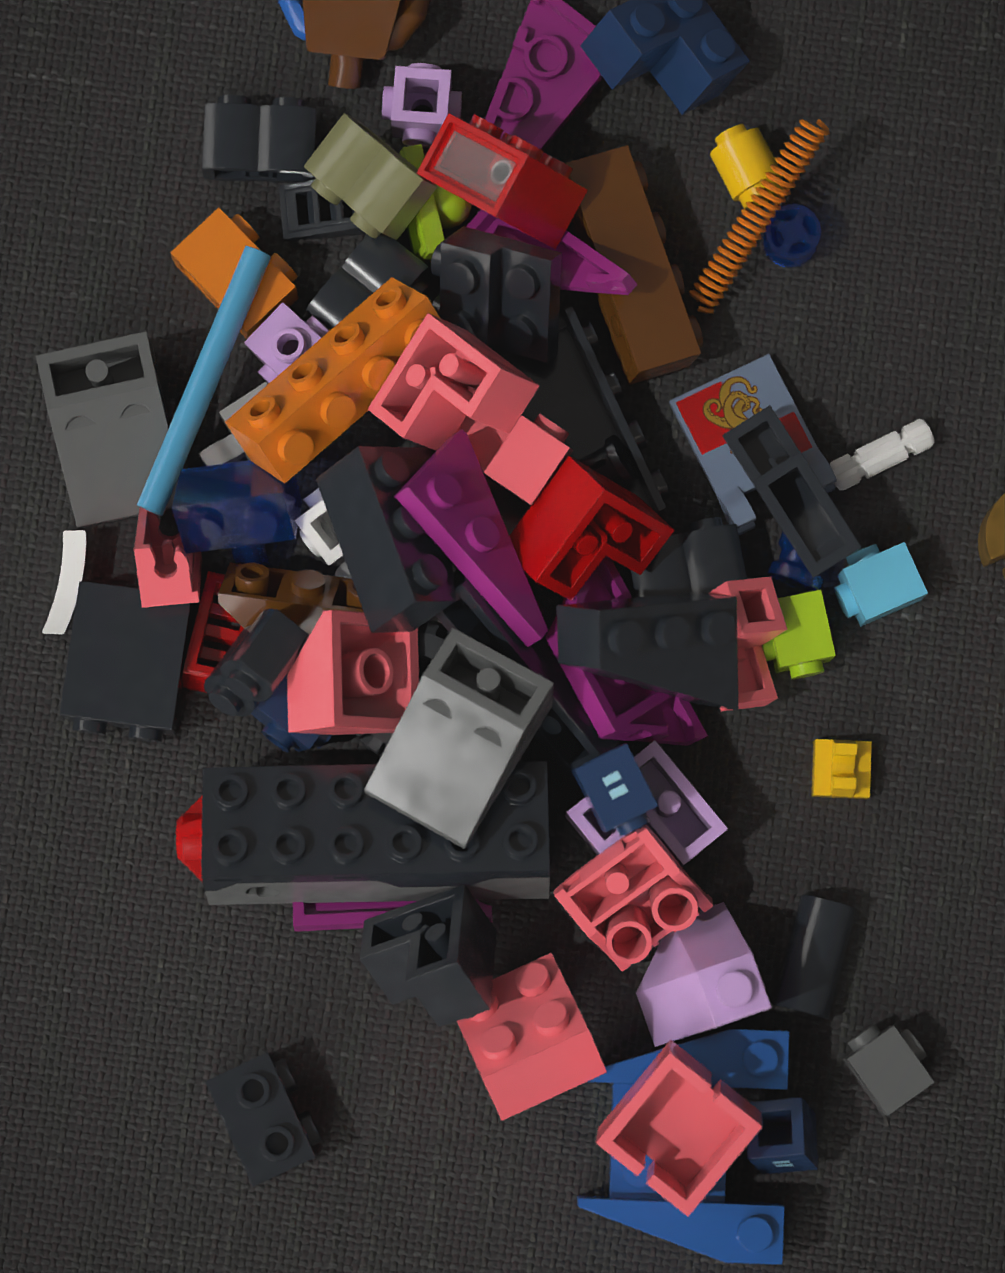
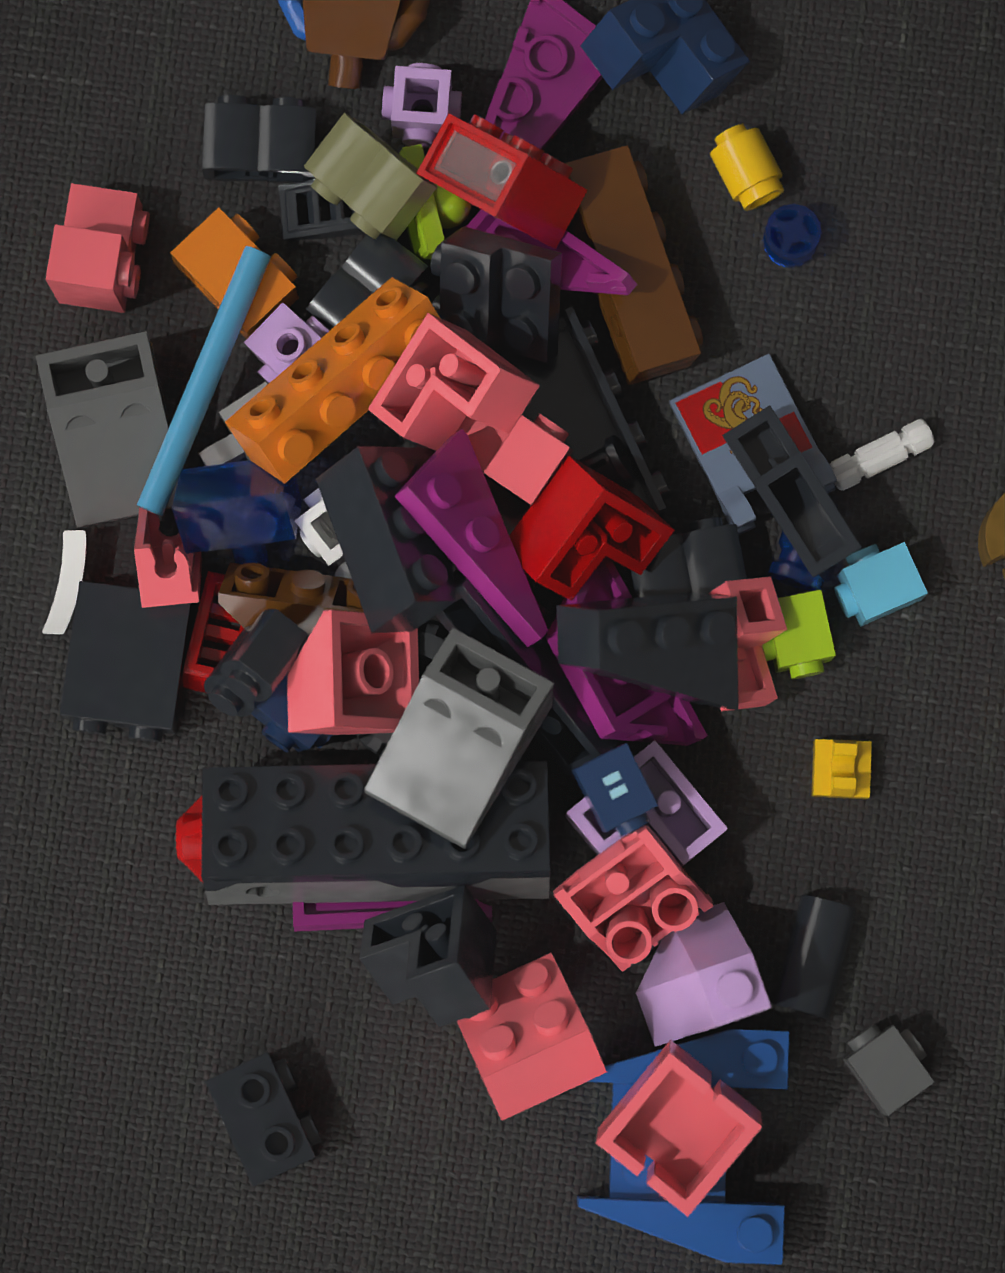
orange piece [689,119,830,314] -> none
dark blue brick [747,1097,818,1174] -> none
none -> coral brick [45,183,149,313]

